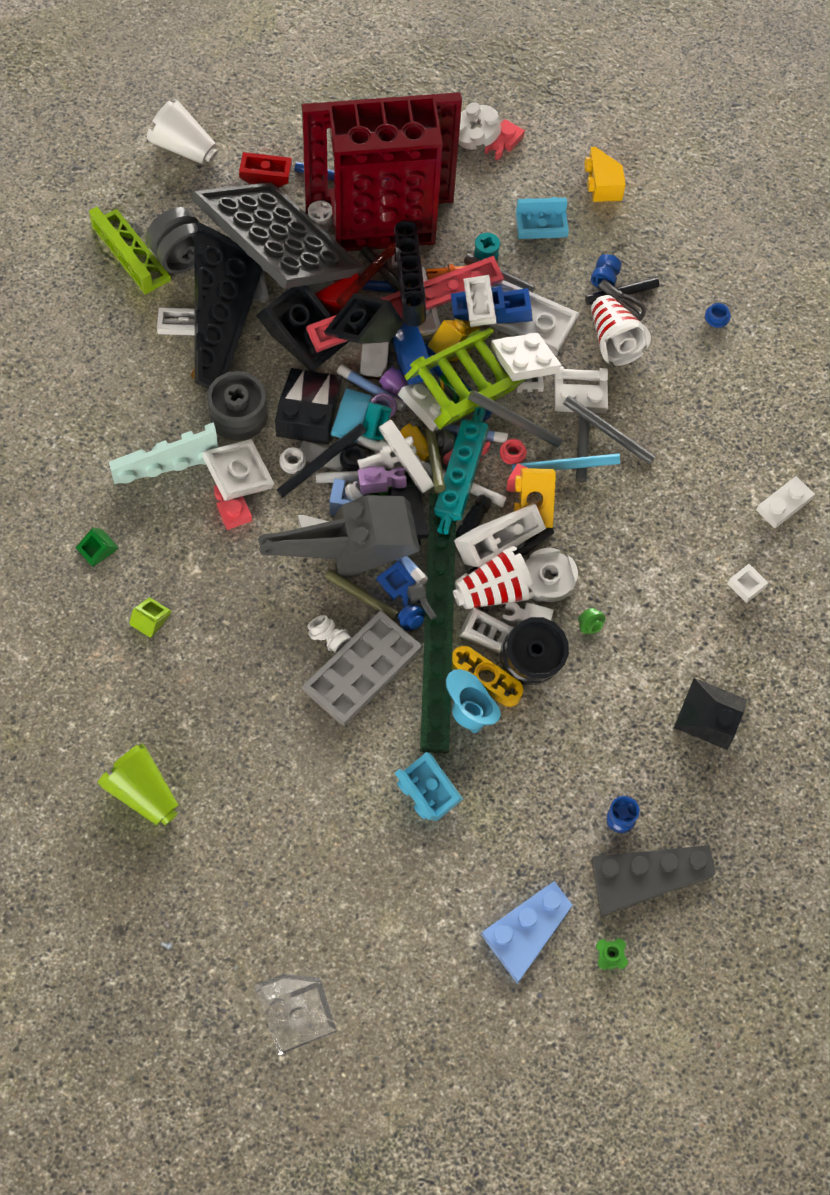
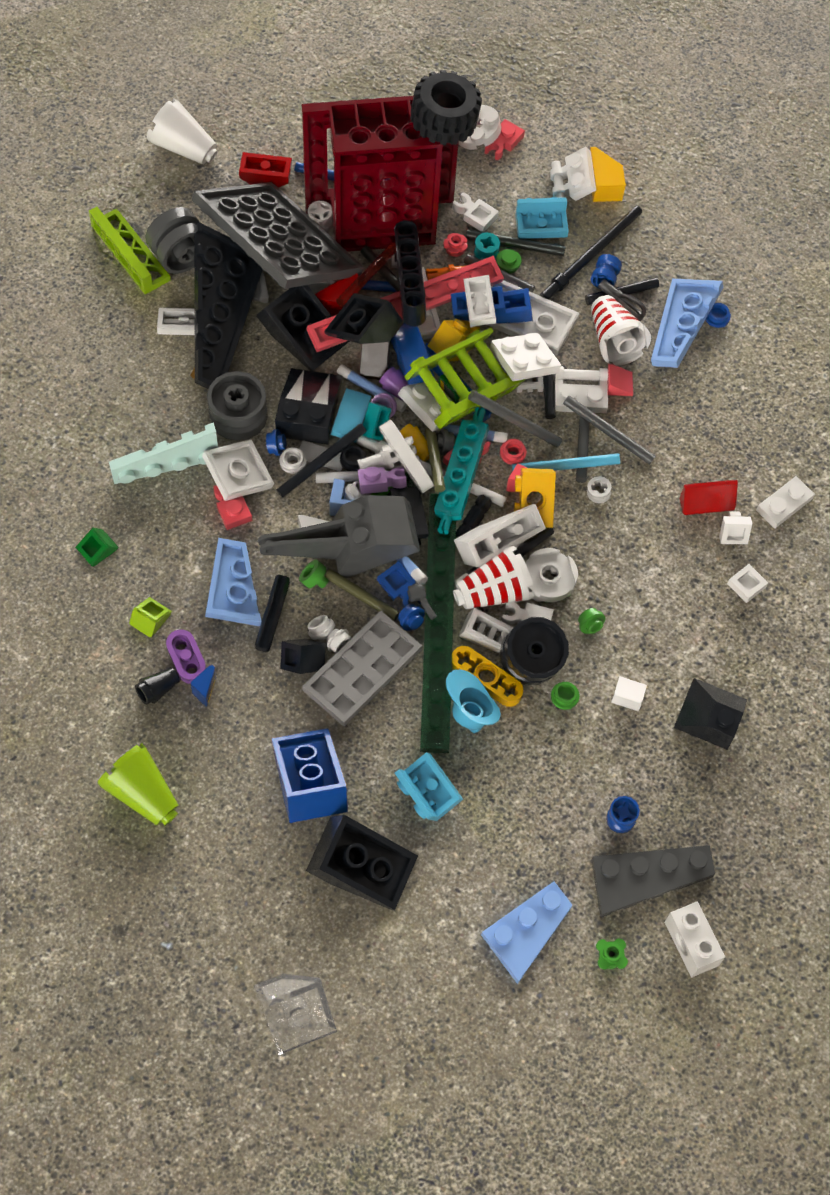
none -> black cone [135,668,180,705]
none -> medium lavender plate [166,630,206,684]
none -> blue slope [191,665,216,707]
none -> light blue wing [205,538,262,626]
none -> black axle [255,574,290,653]
none -> blue plate [266,429,287,456]
none -> blue slope [271,728,348,823]
none -> black panel [280,639,326,674]
none -> bright green tile [299,560,329,588]
none -> black slope [306,814,418,910]
none -> black tyre [410,70,482,145]
none -> coral plate [443,233,468,257]
none -> white plate [452,193,499,232]
none -> pearl dark grey bar [466,229,566,257]
none -> bright green plate [496,249,521,274]
none -> black bar [540,205,642,300]
none -> black bar [543,348,556,419]
none -> white plate [550,146,596,201]
none -> bright green plate [551,682,580,710]
none -> white bush [587,476,612,503]
none -> coral slope [607,364,633,396]
none -> white slope [611,676,647,711]
none -> light blue wing [651,278,724,368]
none -> white brick [664,901,725,978]
none -> red slope [679,480,738,515]
none -> white tile [719,511,752,544]

